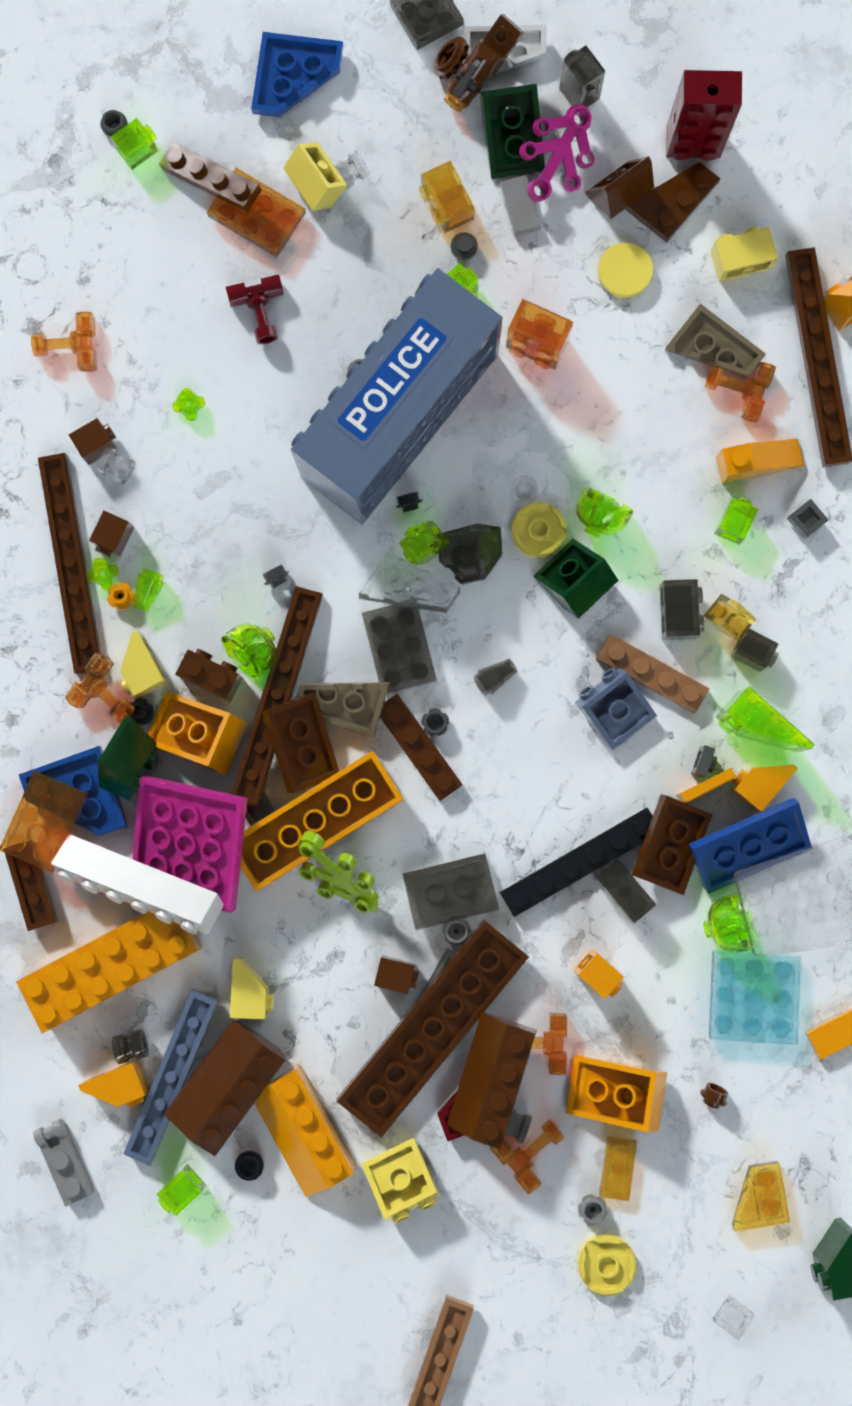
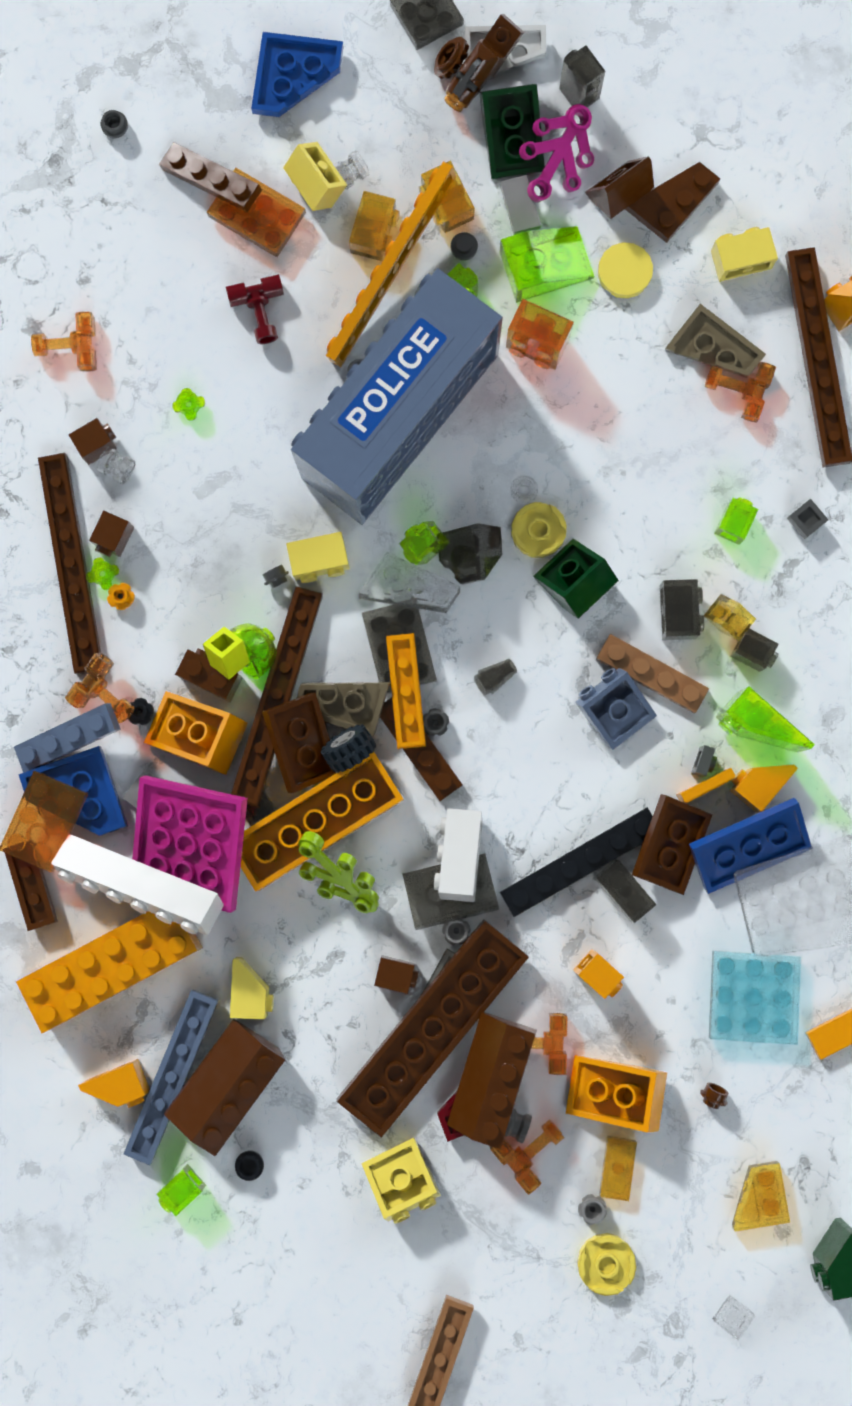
light grey plate [33,1118,94,1207] -> none
dark green slope [98,715,159,801] -> none
clear neon green brick [110,118,158,170] -> none
clear smoke wheel [112,1029,149,1064] -> none
light yellow slope [120,631,168,698] -> none
clear neon green cone [133,568,165,611] -> none
light orange slope [254,1064,356,1197] -> none
black plate [396,491,423,513] -> none
clear neon green cylinder [576,487,634,538] -> none
dark red brick [666,70,742,161] -> none
clear neon green cylinder [703,893,754,952] -> none
light orange slope [716,439,804,484] -> none
none -> sand blue plate [14,703,121,773]
none -> neon yellow brick [203,627,250,679]
none -> light yellow brick [286,532,350,583]
none -> black wheel [321,724,376,773]
none -> light orange plate [325,161,457,368]
none -> clear yellow brick [349,191,400,261]
none -> light orange tile [386,633,426,749]
none -> white brick [434,808,483,902]
none -> clear neon green slope [499,226,595,303]

